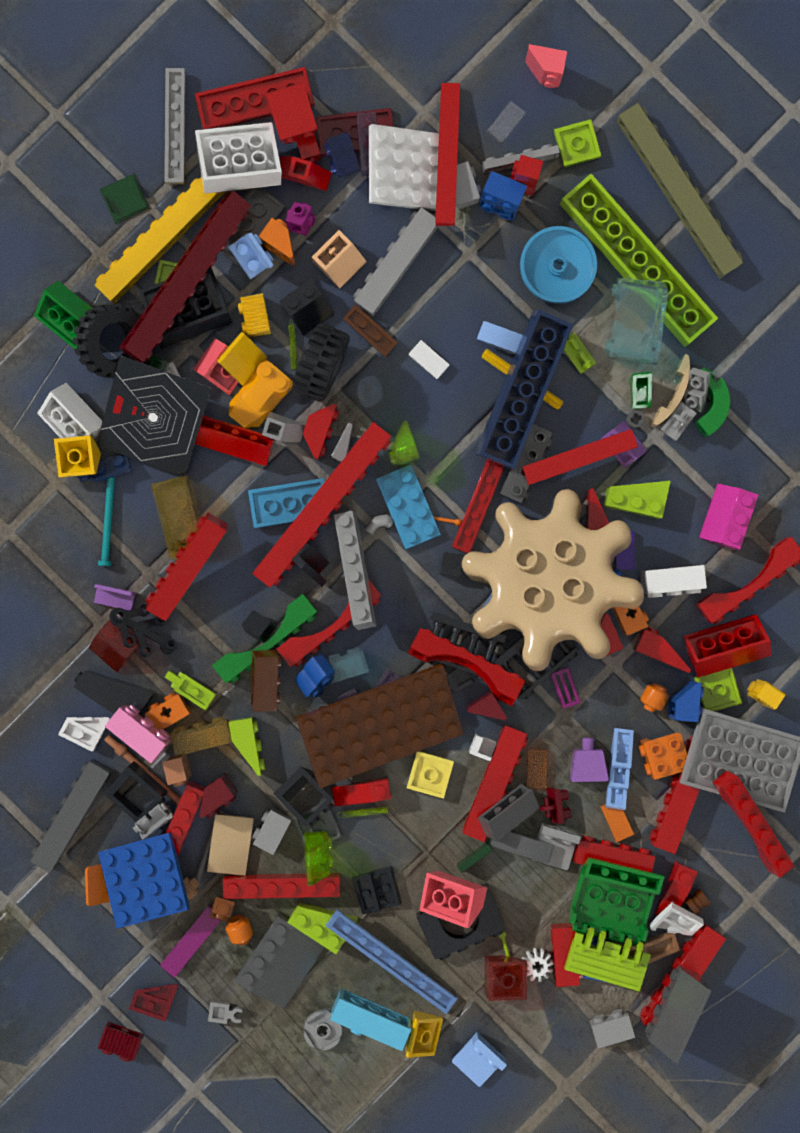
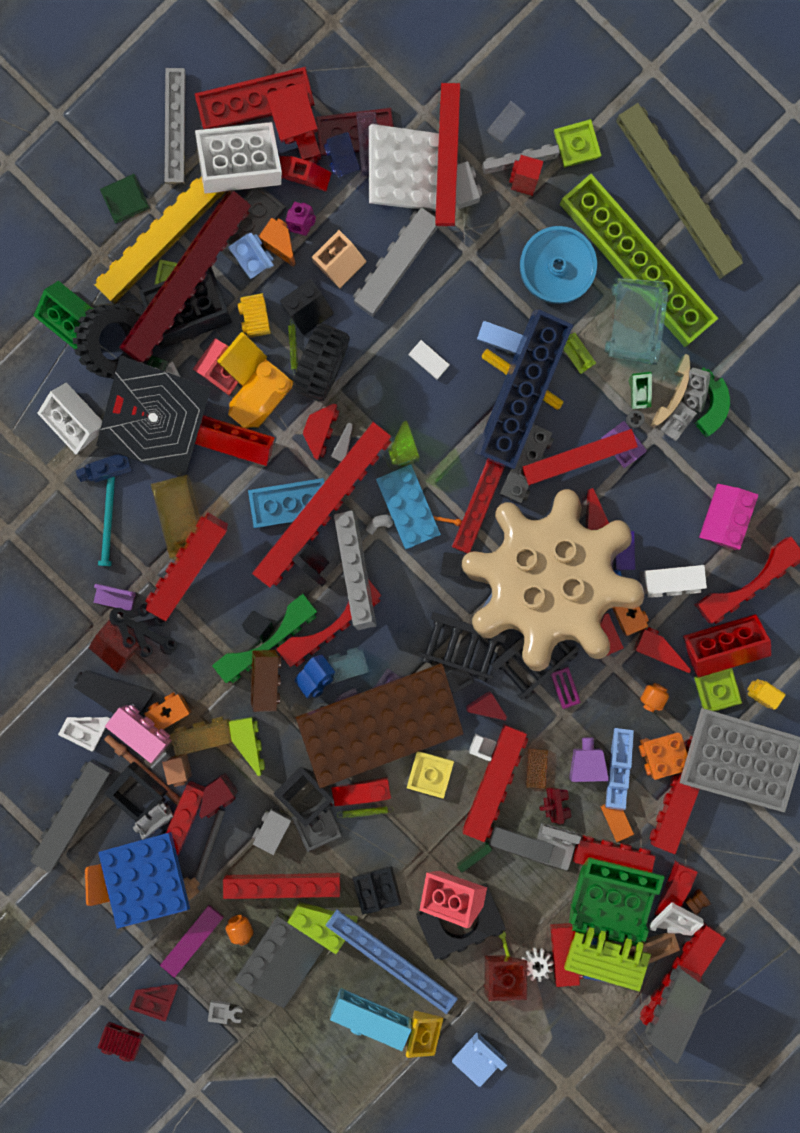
yellow slope [54,435,101,477] -> none
lime hinge [165,670,217,711] -> none
tan tile [207,813,254,876] -> none
dark orange brick [209,897,235,922] -> none
light grey slope [262,412,306,443] -> none
clear neon green slope [304,831,333,886] -> none
light grey plate [304,1009,342,1050] -> none
reddish brown plate [343,304,398,358] -> none
red arch [408,628,525,706] -> none
dark grey brick [478,784,540,842] -> none
blue slope [479,171,527,221] -> none
coral slope [525,44,567,88] -> none
light grey brick [589,1009,635,1048] -> none
lime wedge [603,481,671,519] -> none
blue slope [668,680,704,722] -> none
red arch [712,771,795,878] -> none

